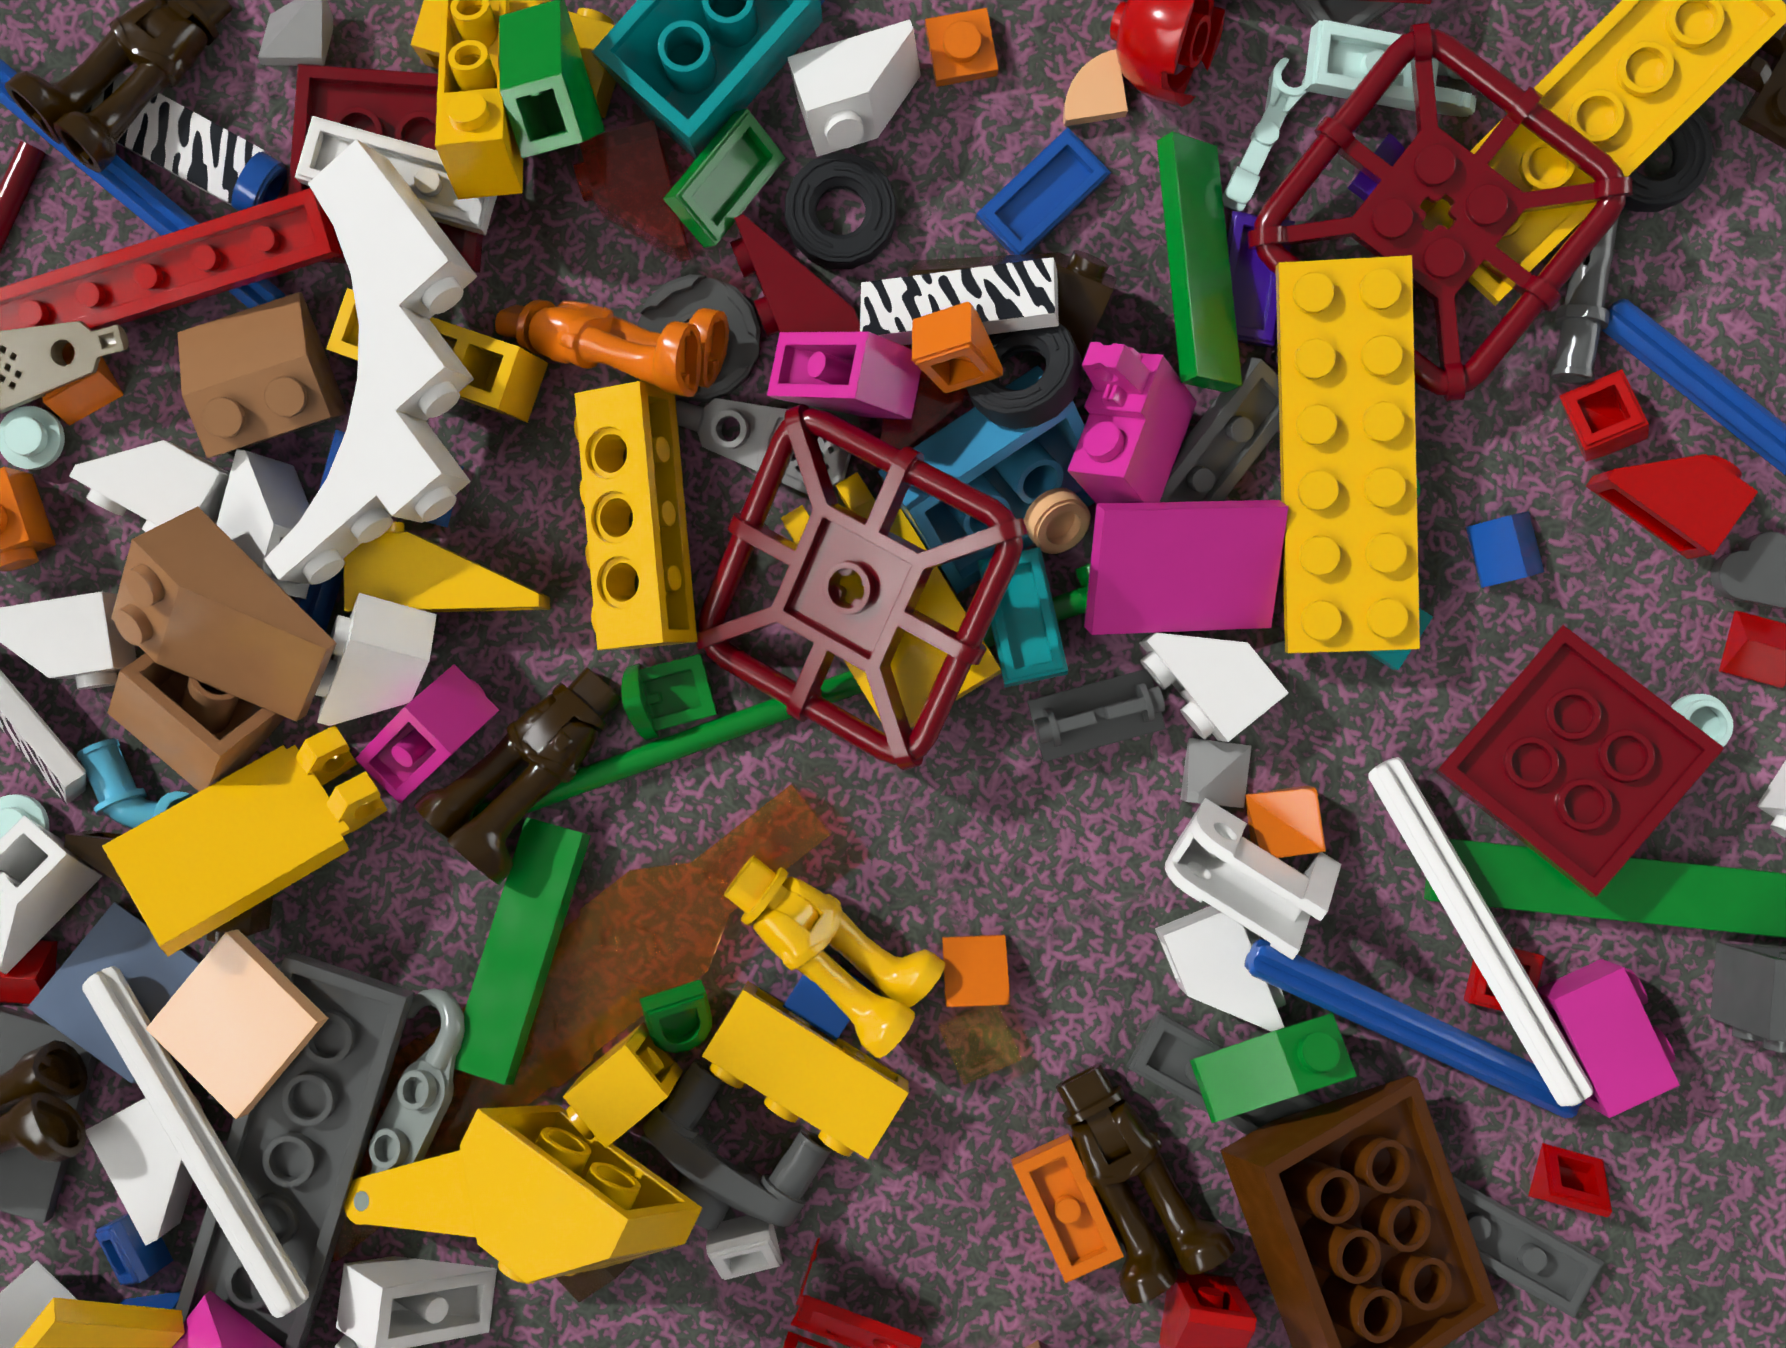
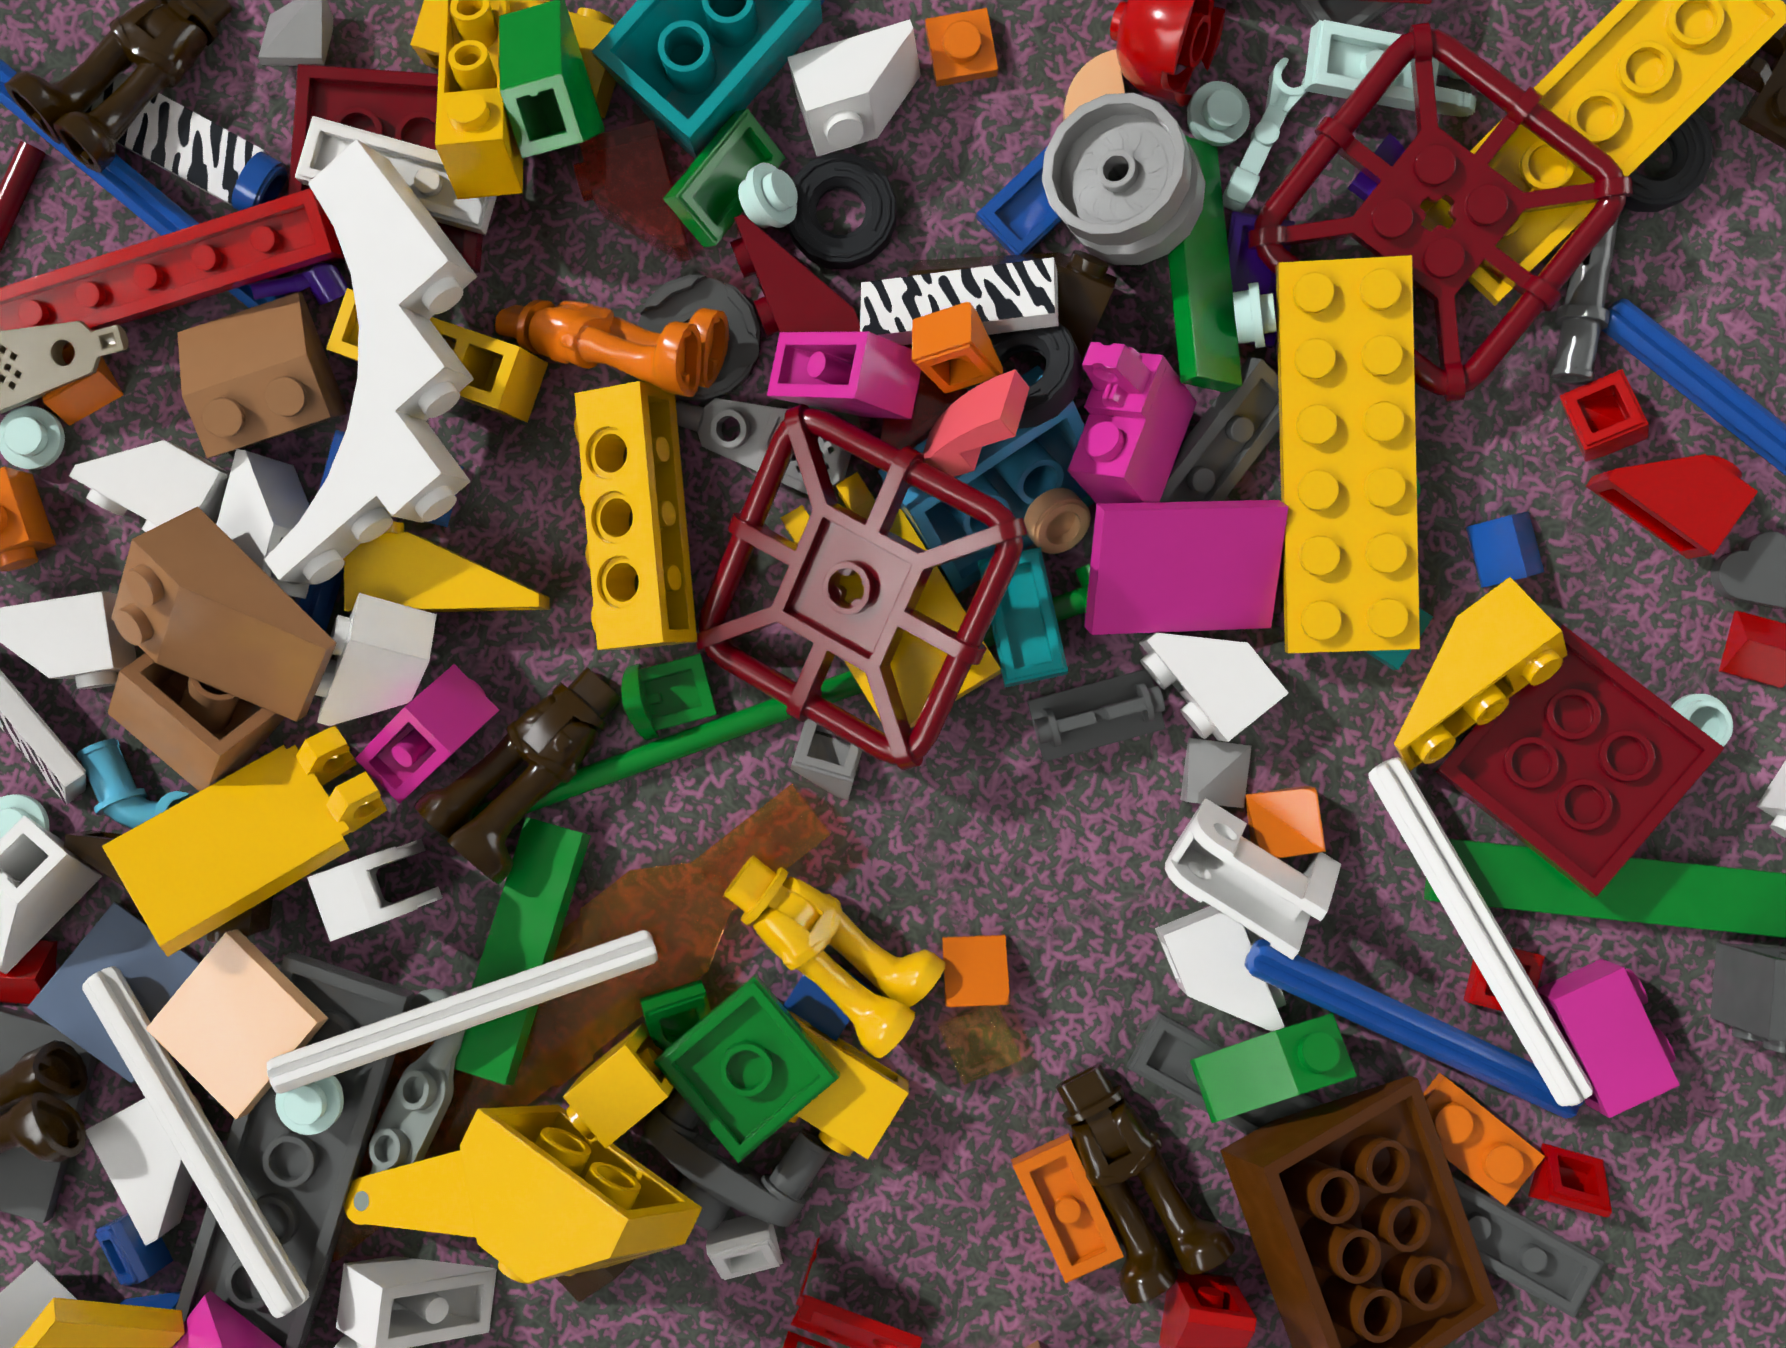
none -> dark purple hand [250,263,348,305]
none -> white axle [267,930,658,1094]
none -> light aqua plate [275,1075,344,1135]
none -> white piece [307,839,442,942]
none -> green tile [654,974,840,1163]
none -> light aqua plate [738,163,798,228]
none -> light grey slope [791,719,862,800]
none -> coral slope [922,369,1030,477]
none -> light grey wheel [1042,93,1206,265]
none -> light aqua plate [1187,81,1250,146]
none -> light aqua plate [1233,282,1277,348]
none -> yellow slope [1394,577,1568,771]
none -> orange plate [1423,1073,1545,1206]

